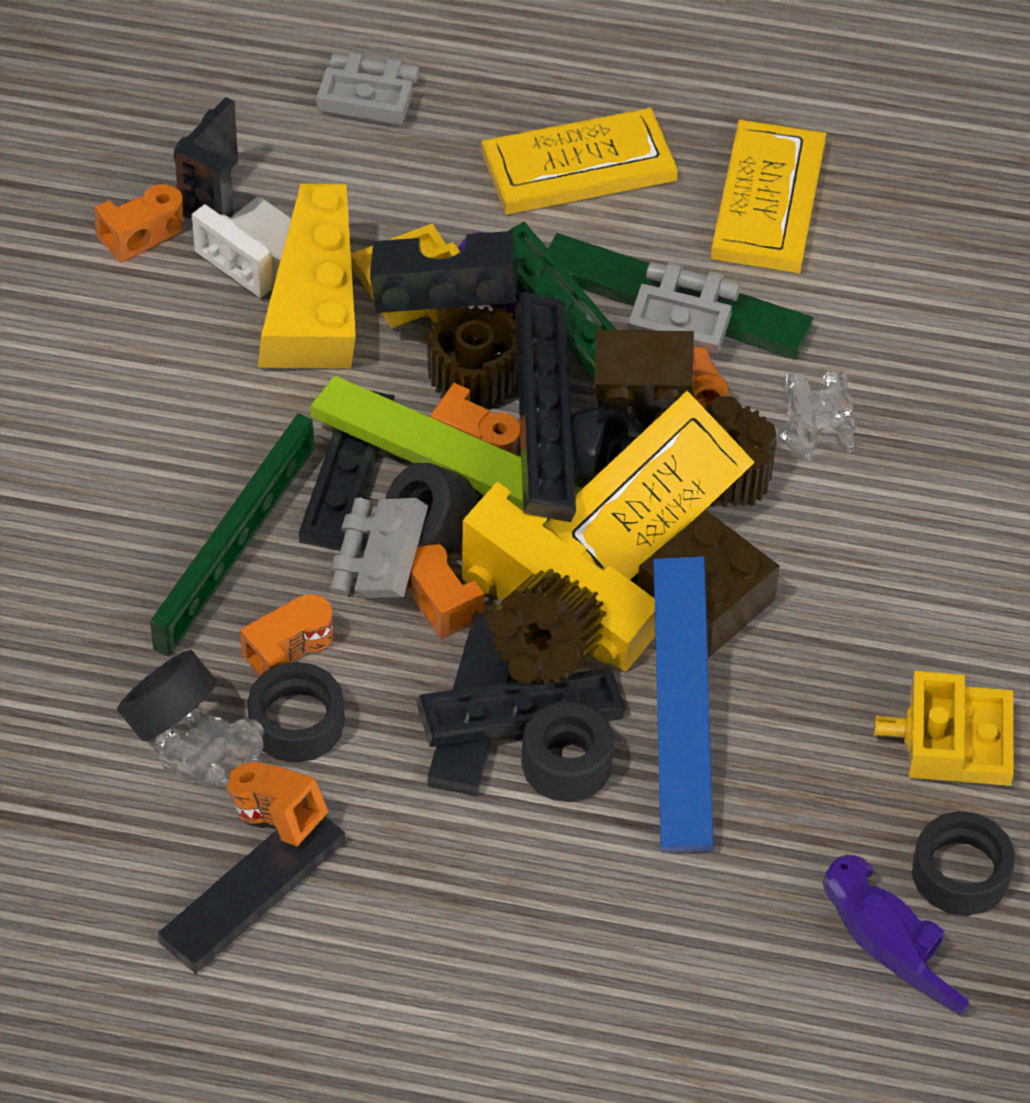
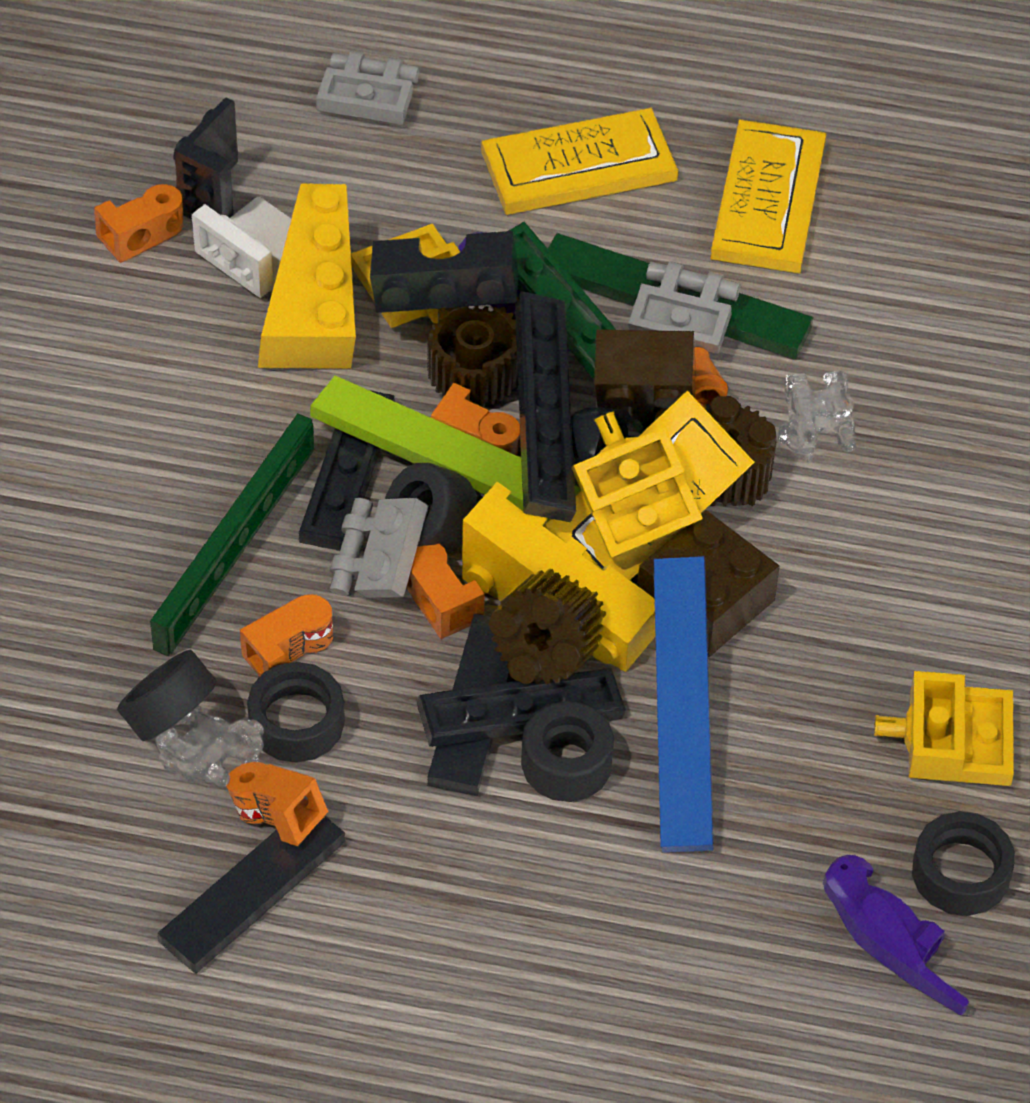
none -> yellow plate [571,411,703,559]

